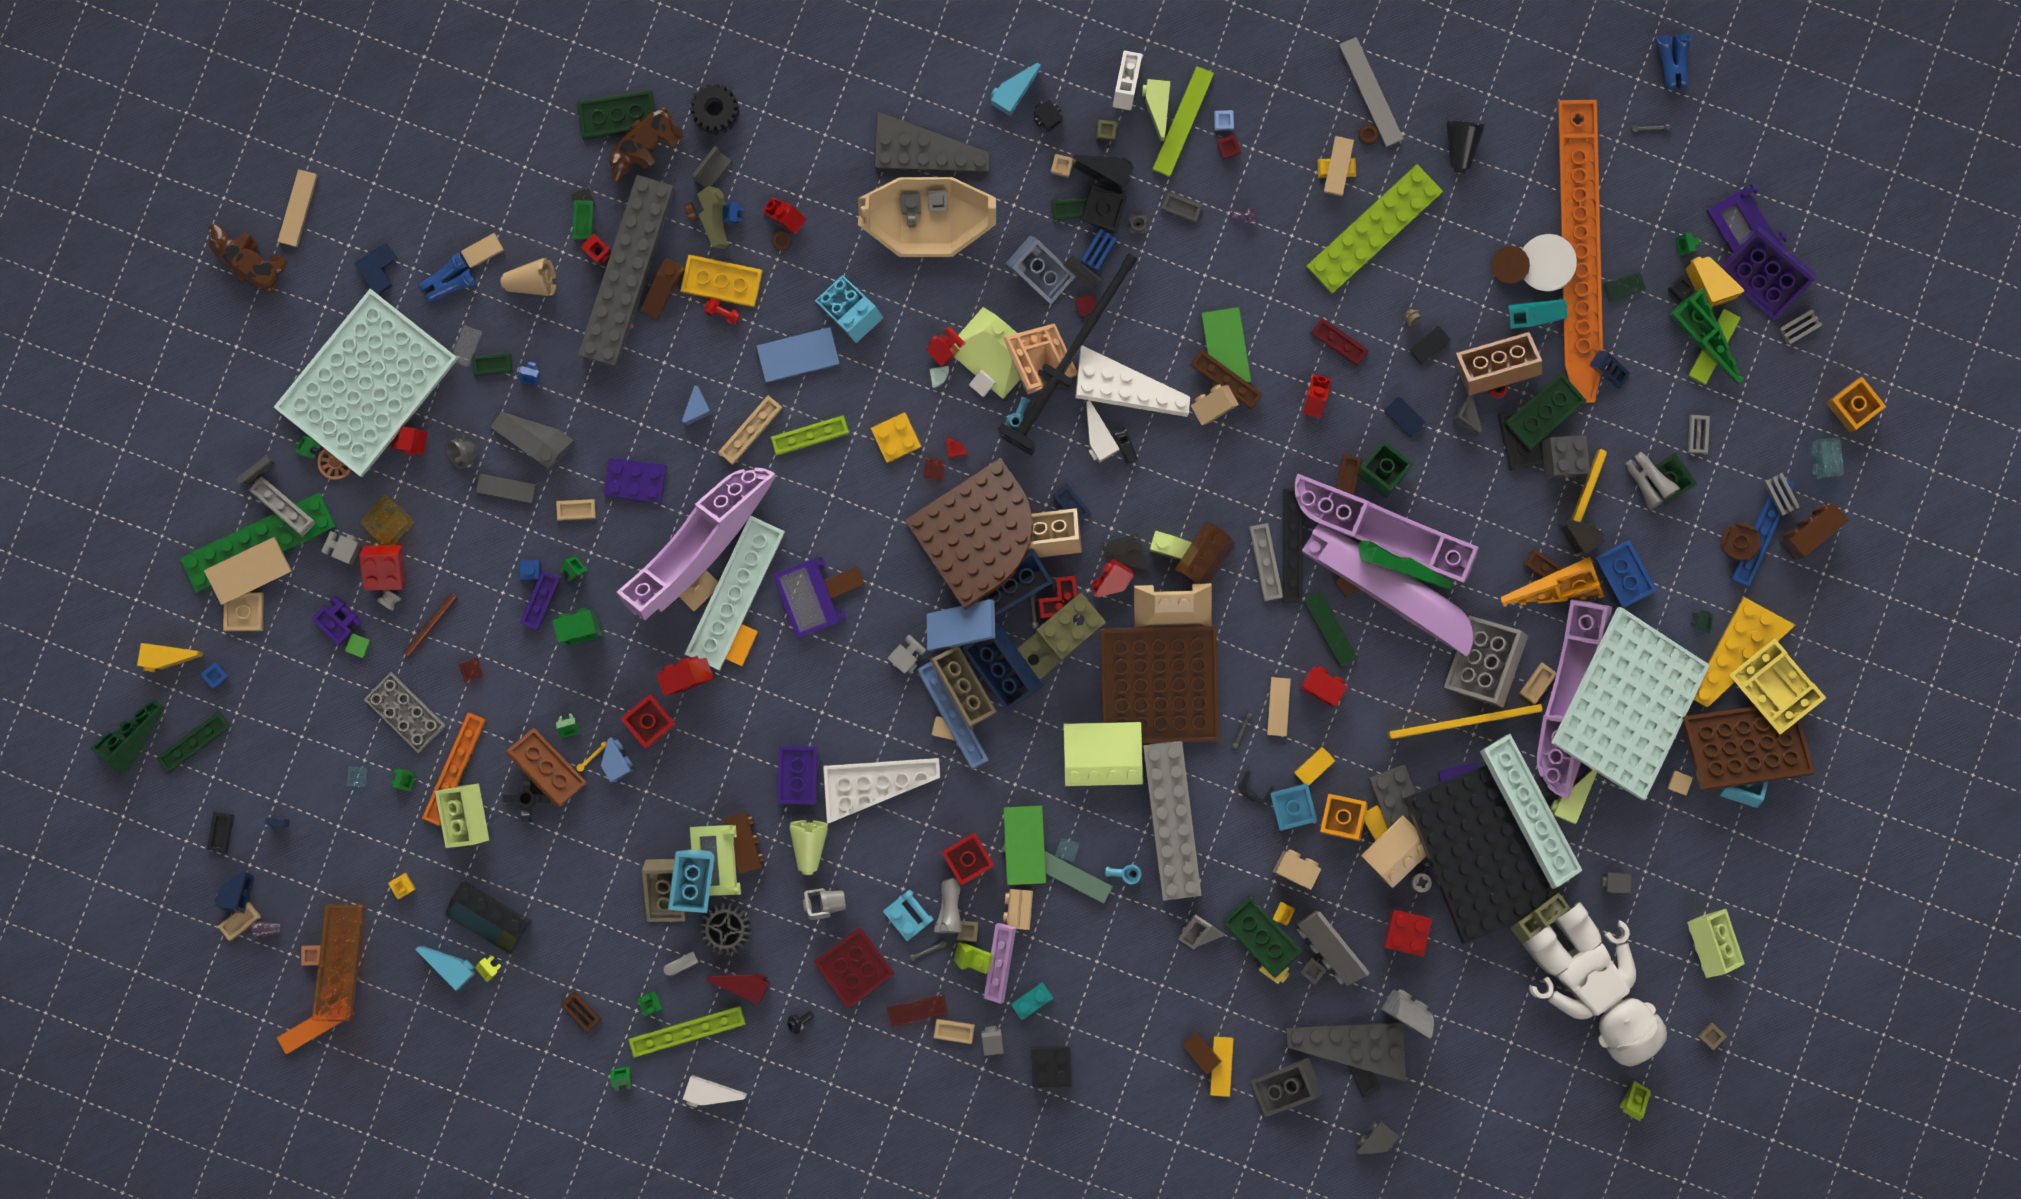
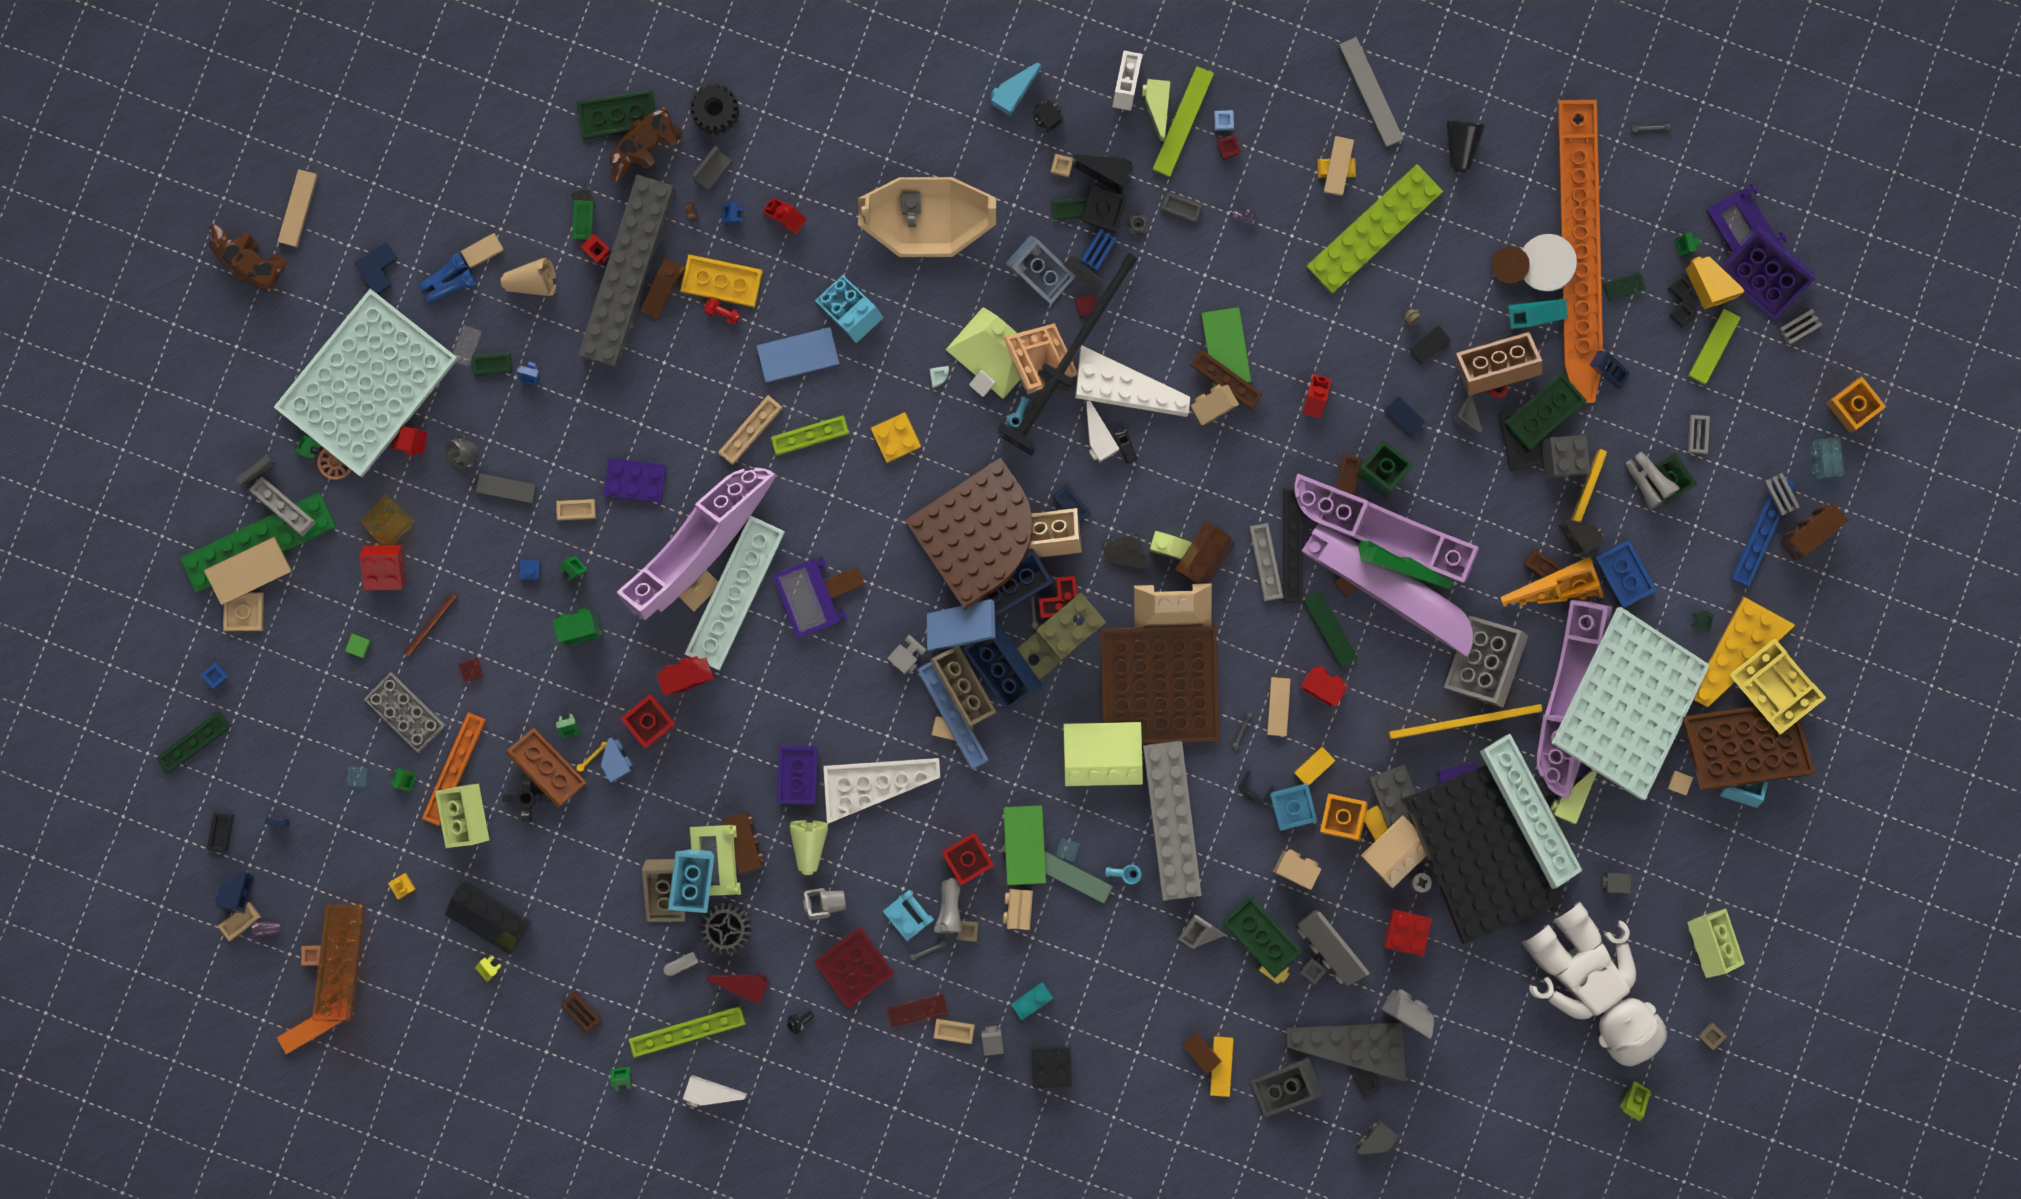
dark green wedge [90,700,164,775] -> none
yellow slope [137,643,203,672] -> none
dark purple plate [311,596,362,646] -> none
light grey brick [321,531,362,565] -> none
light grey wheel [377,590,401,611] -> none
medium azure slope [415,946,476,991] -> none
dark grey wedge [490,412,574,471] -> none
dark purple plate [520,570,561,631] -> none
green tile [637,991,663,1017] -> none
medium blue slope [682,385,712,425] -> none
olive slope [697,186,729,249] -> none
light orange tile [725,624,758,667] -> none
reddish brown tile [772,231,792,251] -> none
dark grey wing [875,112,990,173] -> none
clear red tile [924,459,945,480] -> none
red brick [926,326,965,366] -> none
dark grey plate [928,190,948,212] -> none
red tile [946,438,967,458] -> none
lime slope [953,941,993,974] -> none
lavender plate [984,923,1016,1004] -> none
red slope [1092,558,1134,597] -> none
olive tile [1096,120,1117,142] -> none
yellow tile [1273,902,1295,926] -> none
dark red tile [1311,318,1369,366] -> none
reddish brown tile [1358,125,1378,145] -> none
olive slope [1511,893,1570,944] -> none
tan tile [1519,662,1557,705] -> none
blue piece [1654,34,1691,90] -> none
green wedge [1669,288,1744,384] -> none
reddish brown tile [1721,523,1761,561] -> none

